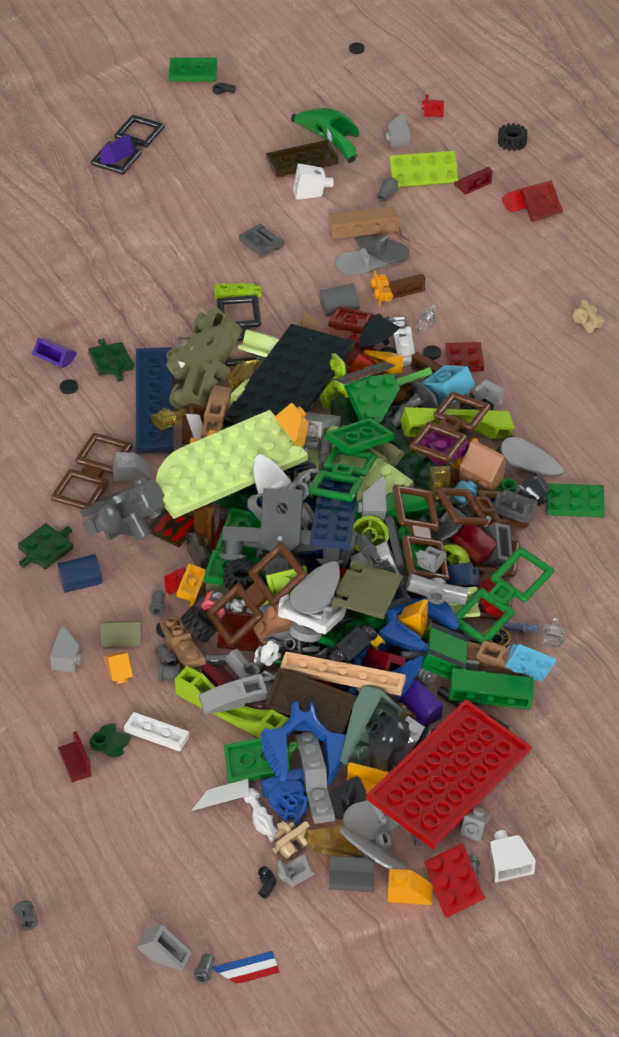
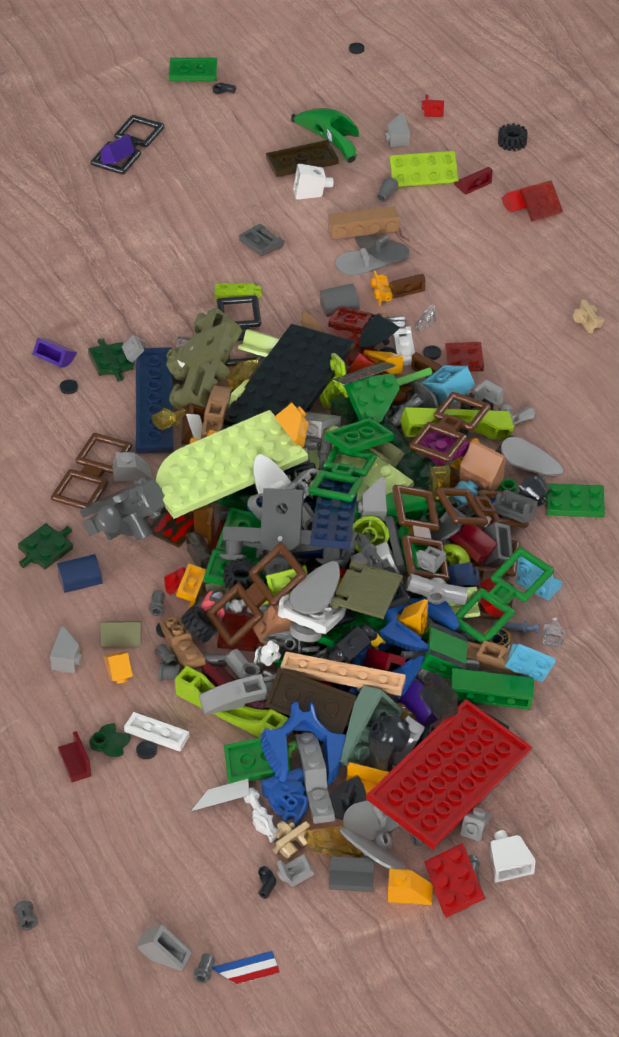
none -> light grey bracket [122,334,146,363]
none -> black piece [136,741,157,759]
none -> clear smoke panel [419,672,458,721]
none -> light grey piece [498,404,536,424]
none -> medium azure bracket [516,556,562,601]

